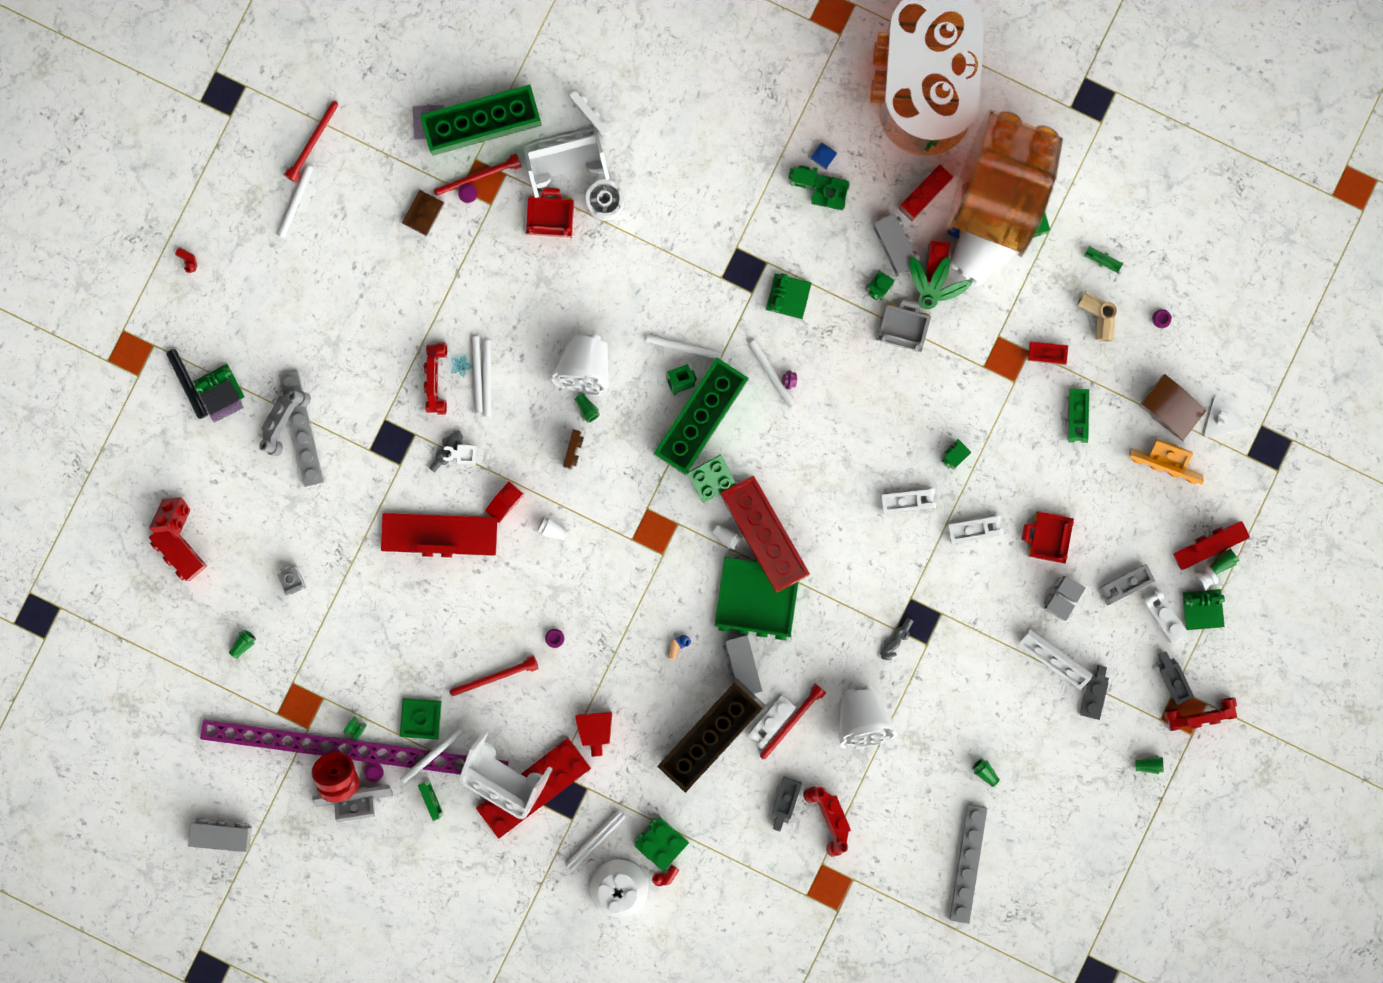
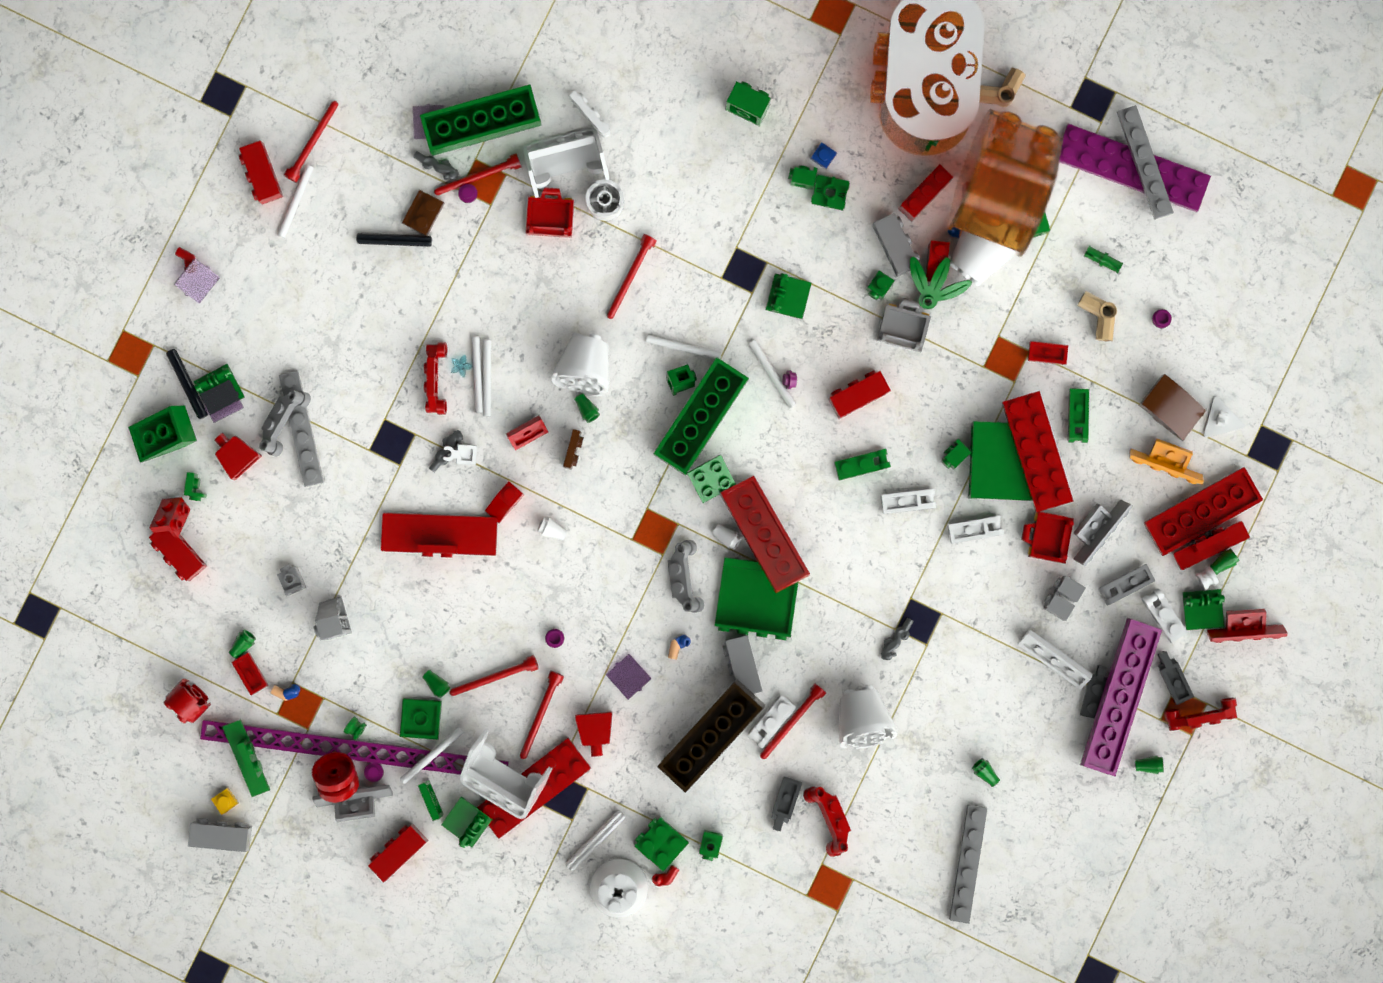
none -> green slope [128,405,197,463]
none -> red brick [163,679,211,724]
none -> clear purple piece [174,258,220,304]
none -> green bracket [184,472,207,501]
none -> yellow plate [211,788,239,815]
none -> red torso [214,433,262,480]
none -> green bracket [222,719,270,797]
none -> red plate [231,652,269,695]
none -> red brick [238,140,283,205]
none -> arm [271,684,300,701]
none -> light grey wedge [314,596,352,640]
none -> black axle [356,233,432,247]
none -> red brick [368,824,429,883]
none -> dark grey animal [413,151,459,180]
none -> green cone [422,670,450,698]
none -> green hinge [442,796,492,848]
none -> red plate [506,415,548,451]
none -> red piece [520,671,564,759]
none -> clear purple piece [606,654,652,700]
none -> red piece [607,234,657,319]
none -> light grey plate [668,540,704,613]
none -> green brick [699,830,723,861]
none -> green brick [726,81,771,127]
none -> red brick [828,370,891,419]
none -> green plate [834,449,891,481]
none -> green panel [968,421,1032,501]
none -> tan piece [979,68,1026,107]
none -> red plate [1002,391,1074,513]
none -> magenta plate [1054,124,1211,212]
none -> light grey bracket [1074,500,1133,566]
none -> magenta plate [1080,618,1162,777]
none -> light grey plate [1117,105,1174,220]
none -> red plate [1144,467,1263,556]
none -> red bracket [1207,609,1288,643]

